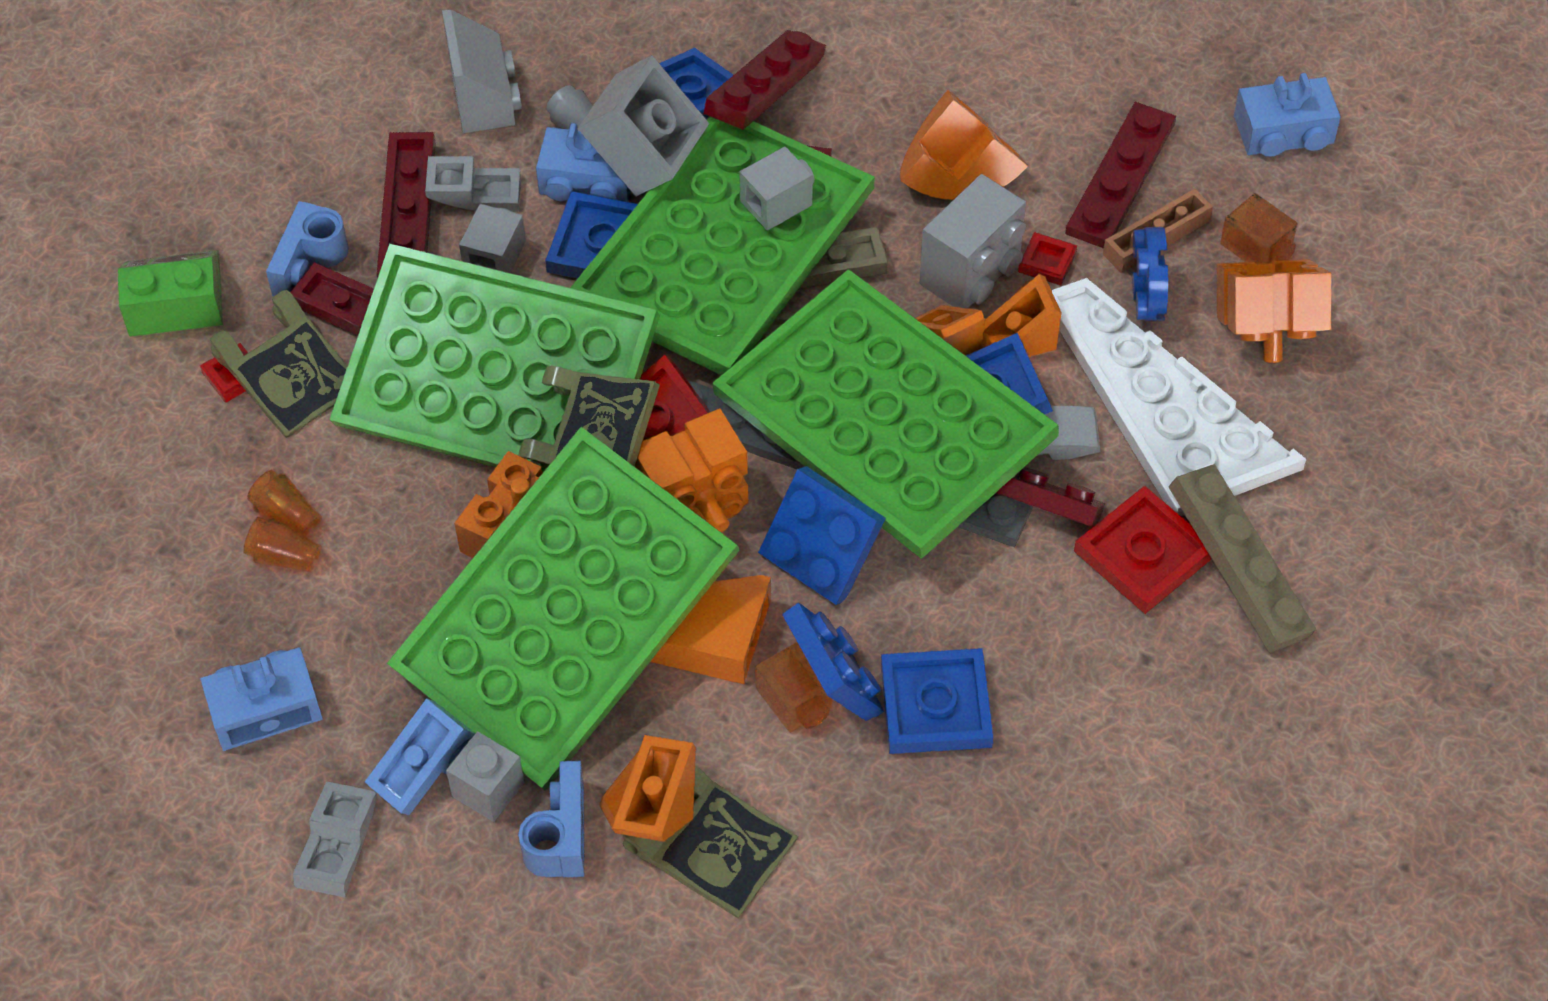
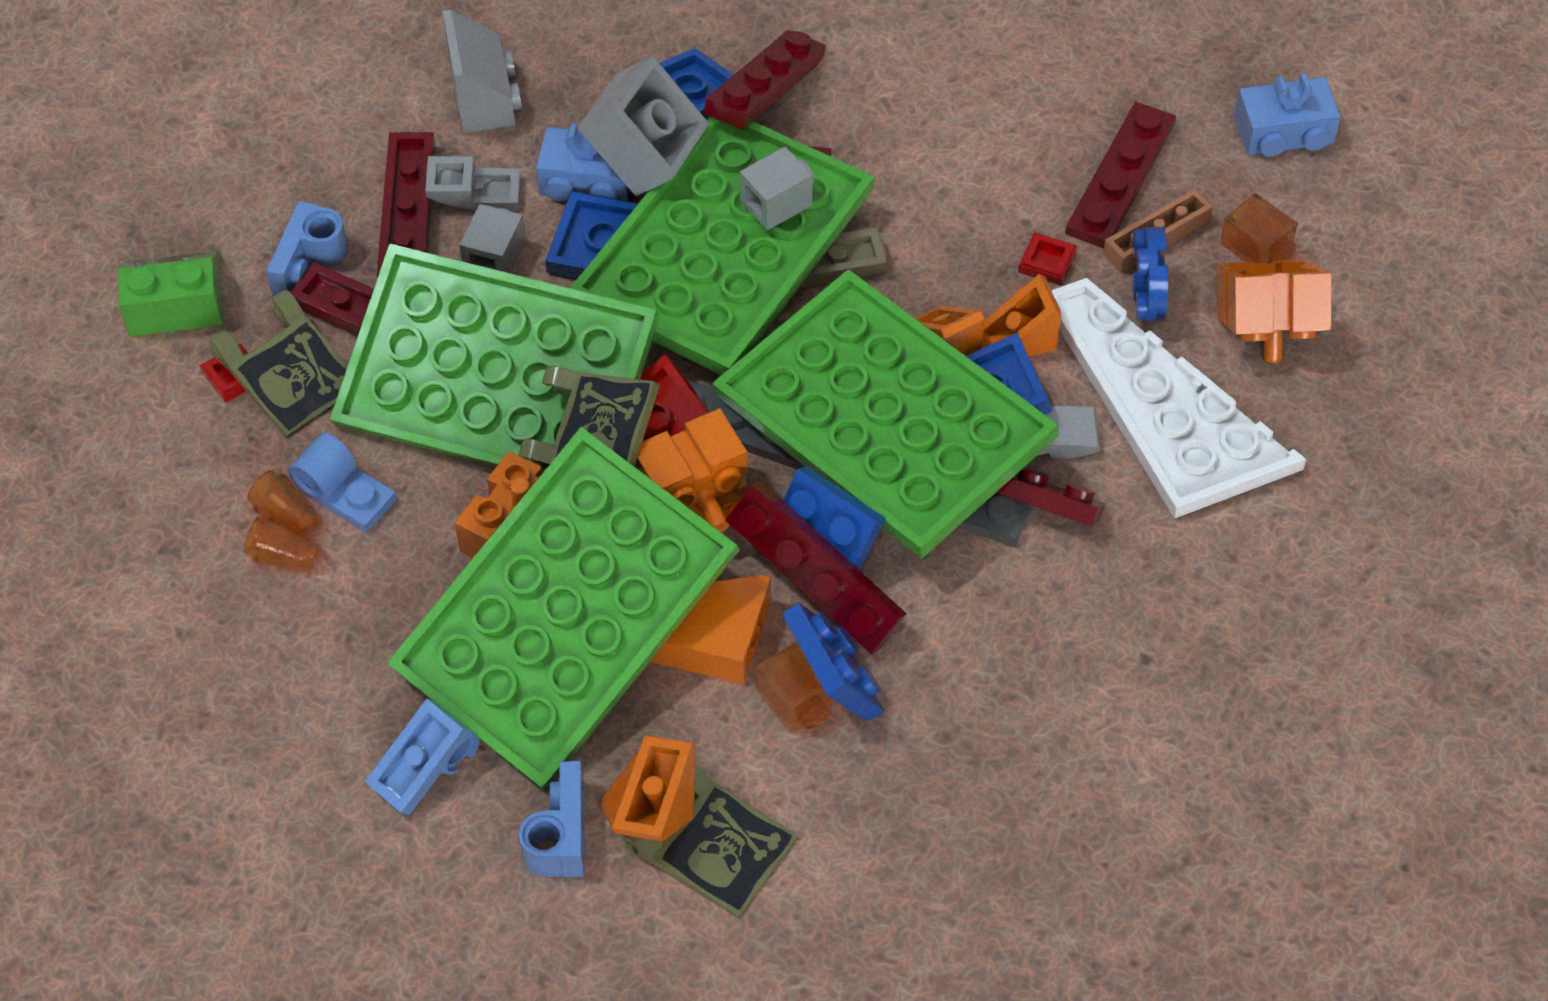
medium blue brick [200,647,323,751] -> none
light grey slope [293,781,377,897] -> none
light grey brick [446,731,525,822] -> none
light grey cone [546,85,593,131] -> none
blue plate [881,648,993,754] -> none
orange brick [900,90,1028,200] -> none
light grey brick [919,174,1026,308] -> none
red plate [1074,485,1212,614] -> none
dark tan plate [1168,464,1317,653] -> none
none -> medium blue plate [288,433,397,533]
none -> dark red plate [725,480,907,654]

